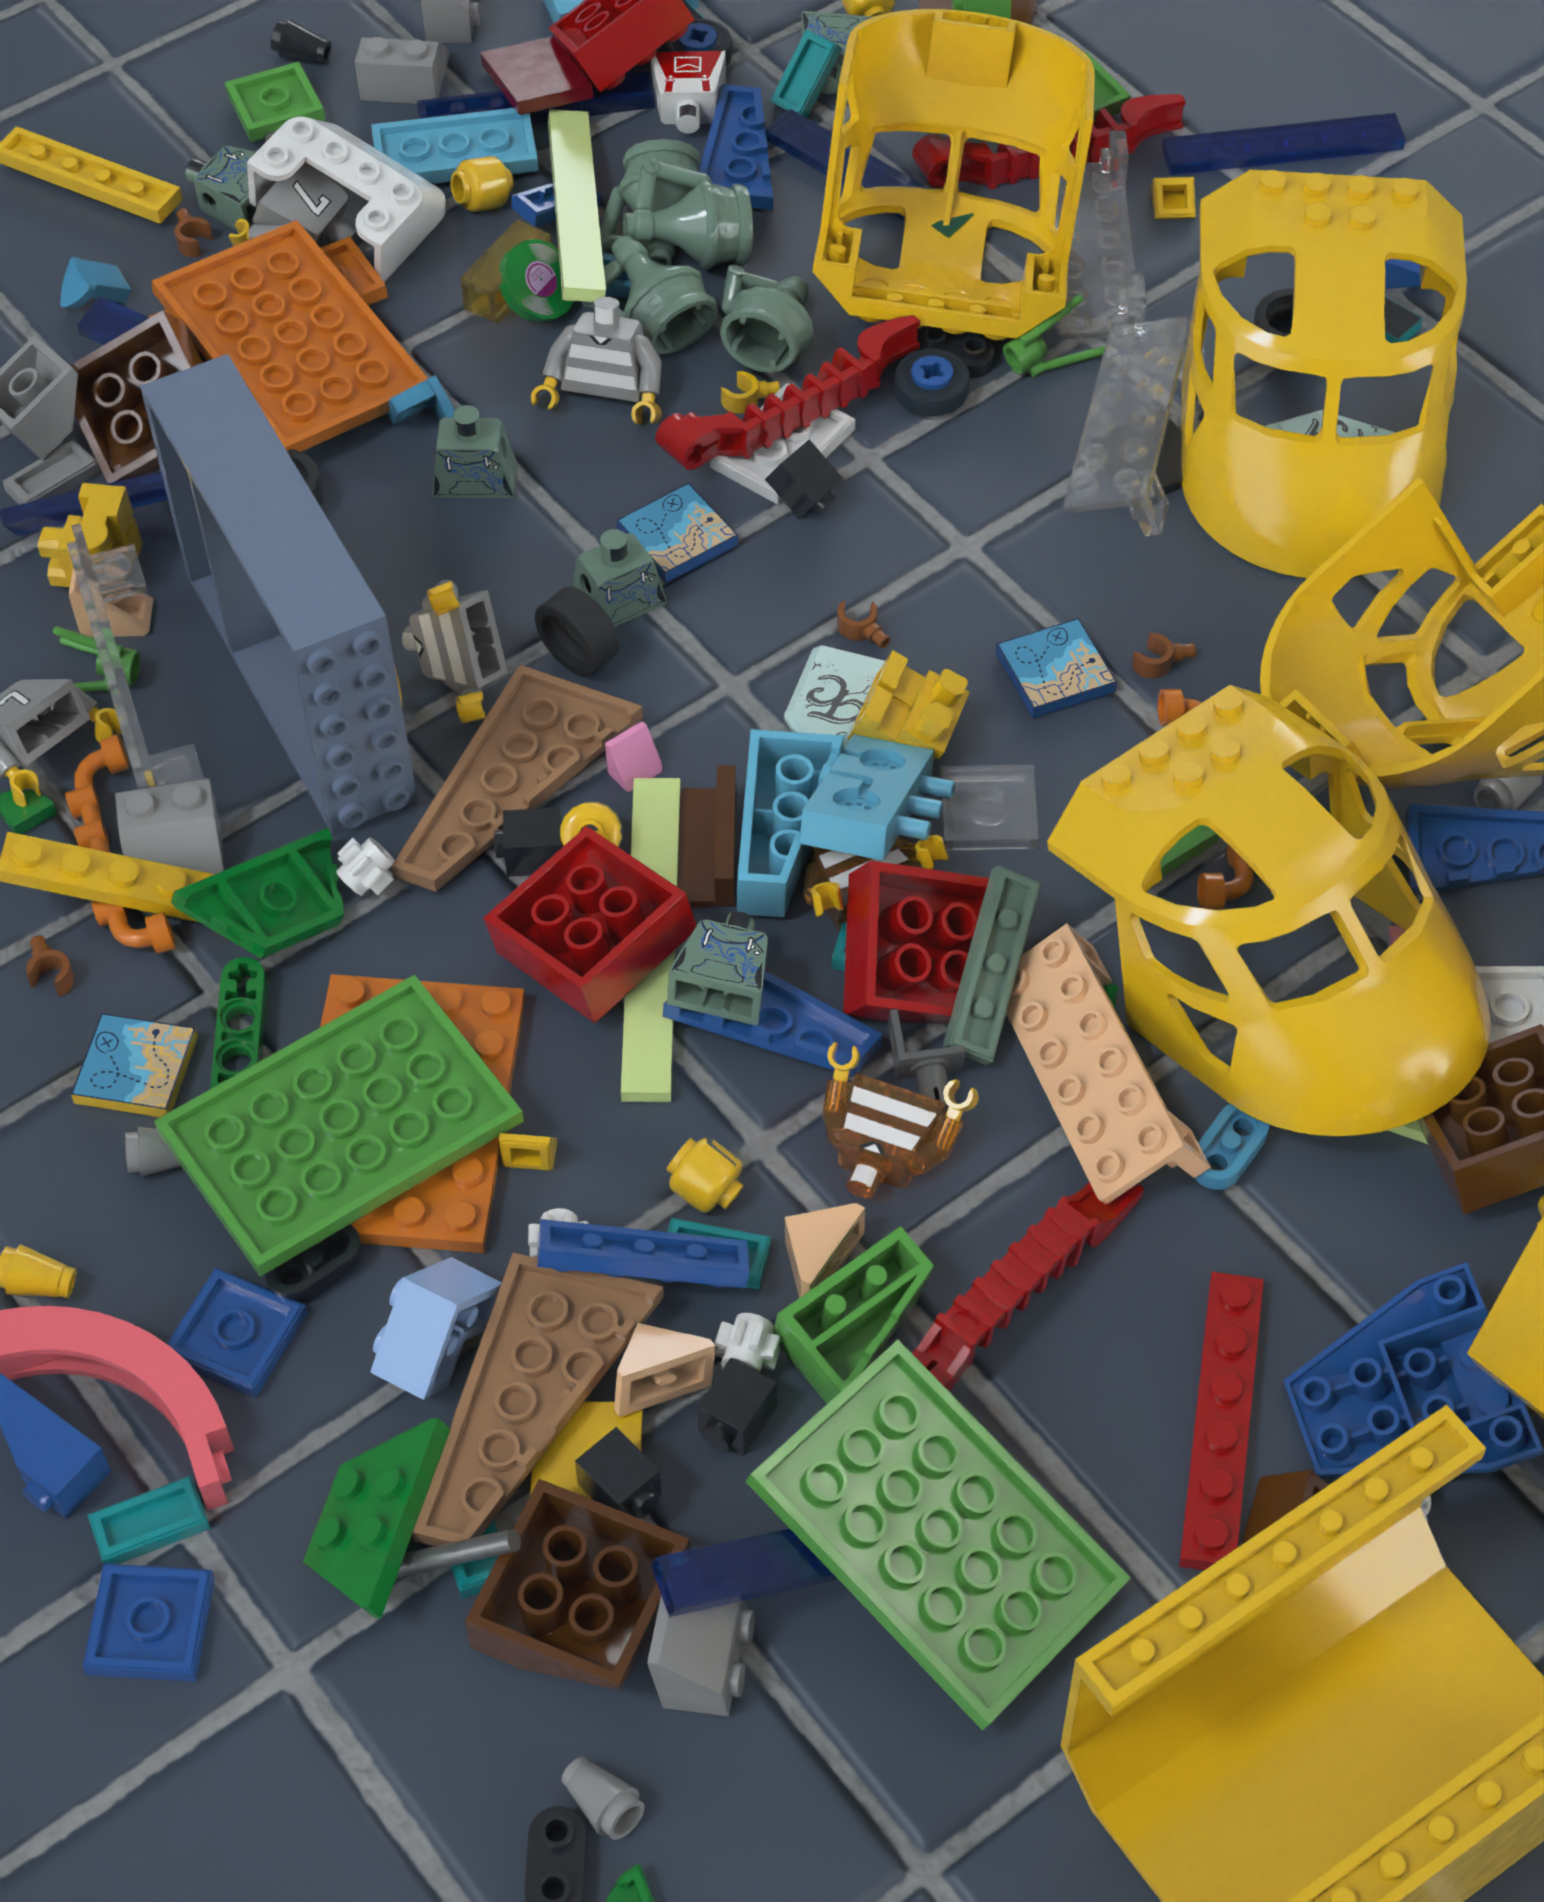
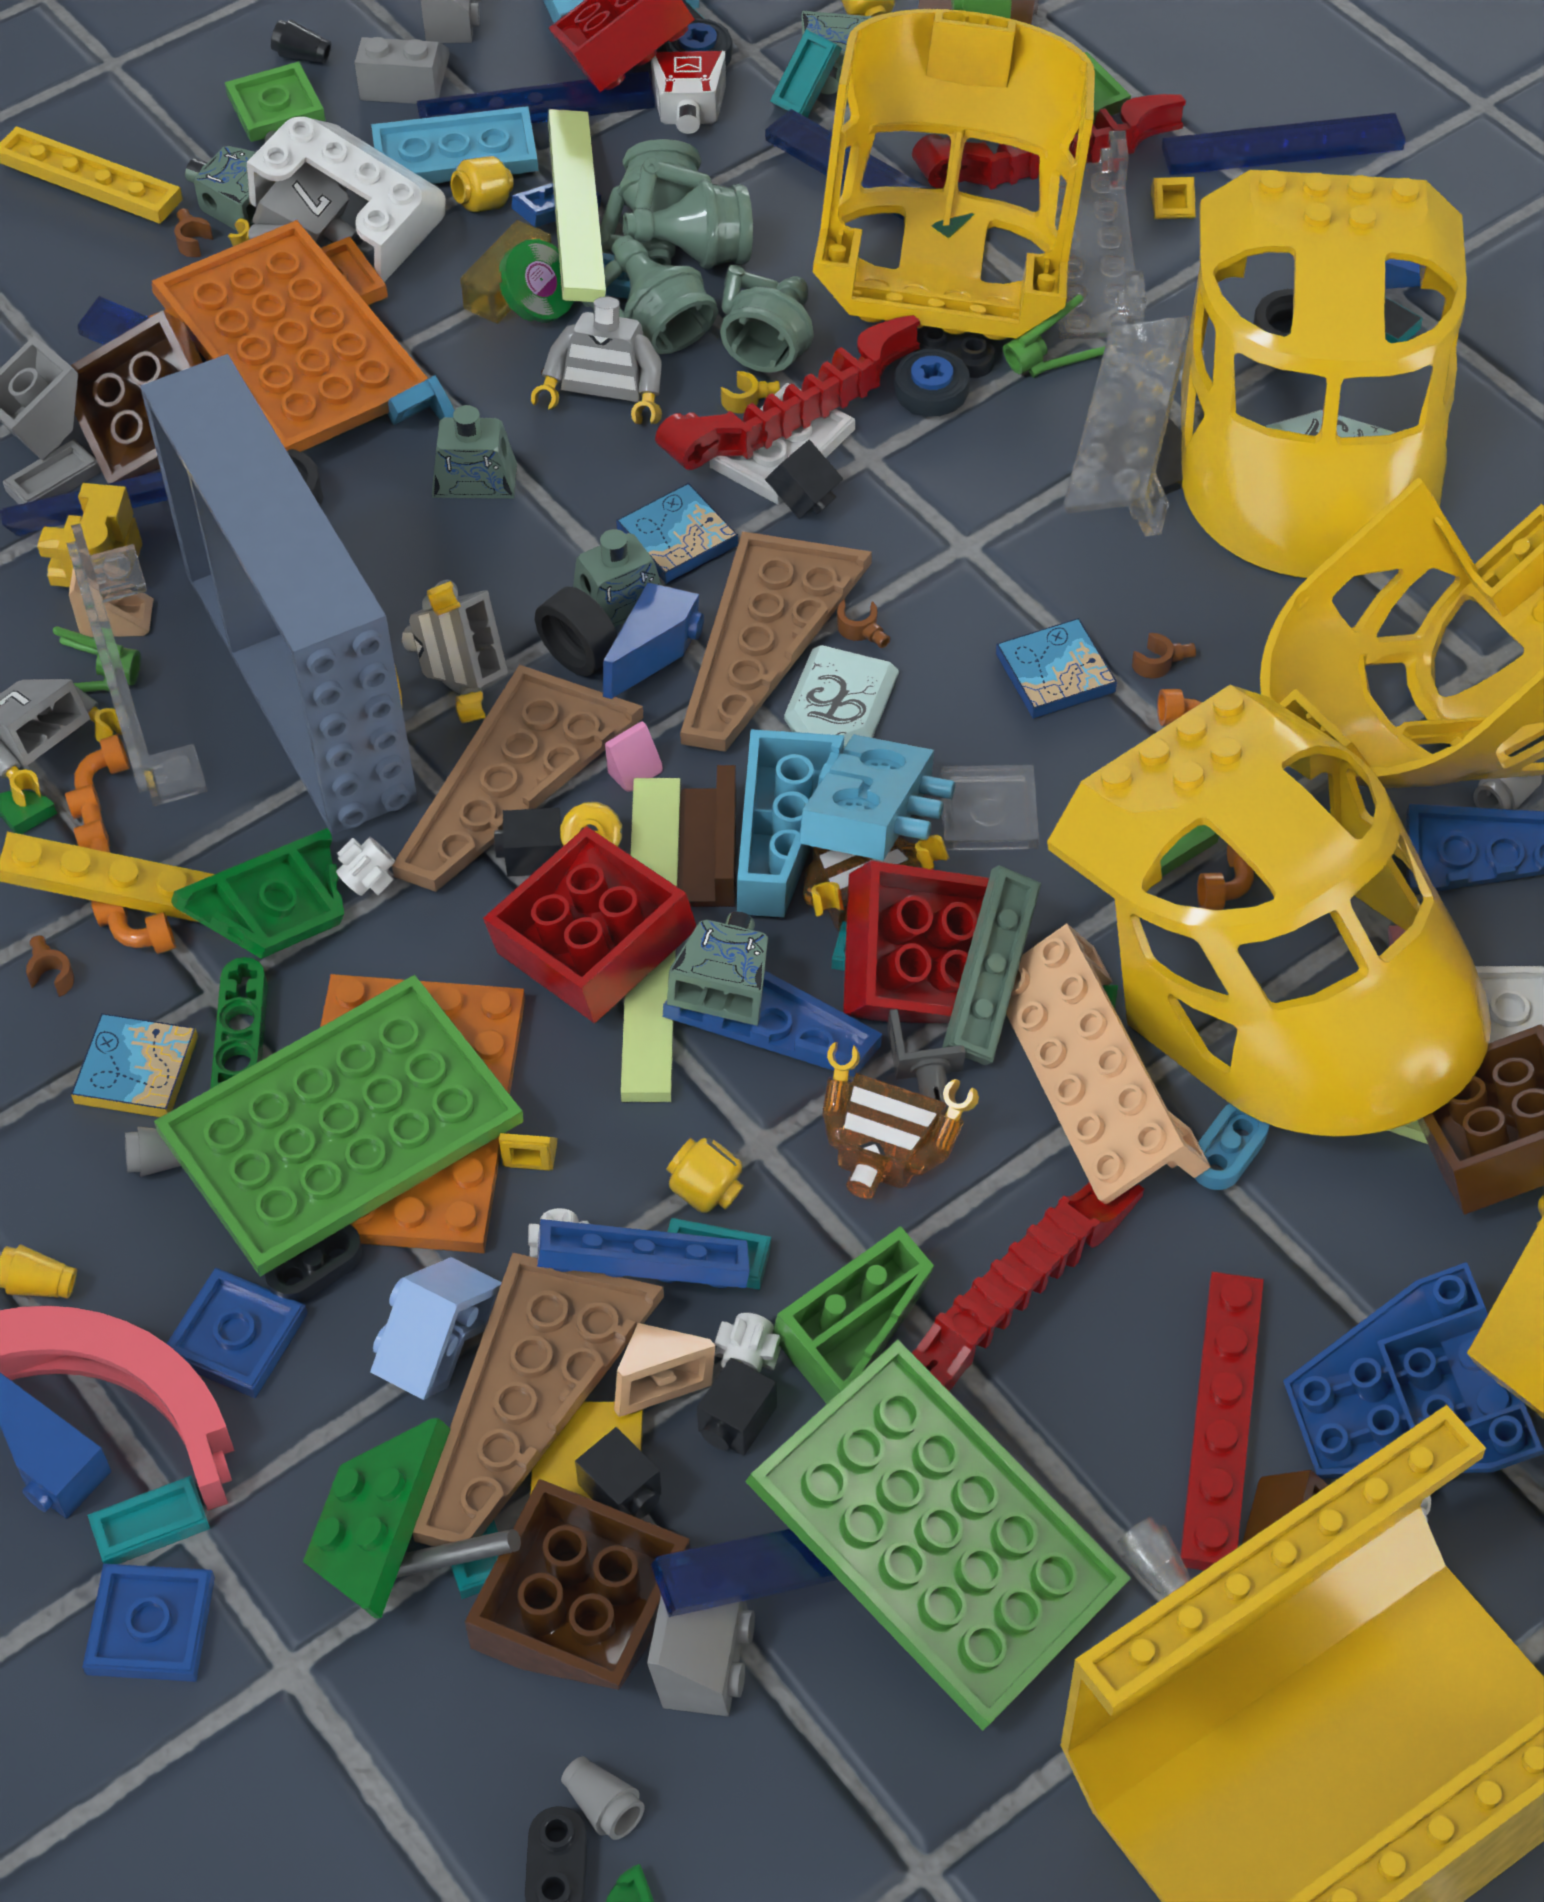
dark azure tile [60,257,132,309] -> none
light grey slope [115,778,225,874] -> none
tile [480,36,593,115] -> none
blue wing [699,84,773,210] -> none
light nougat slope [785,1203,865,1298] -> none
yellow hips [847,650,970,760] -> none
none -> blue slope [603,583,704,699]
none -> medium nougat wing [680,531,872,752]
none -> clear cone [1117,1517,1191,1598]

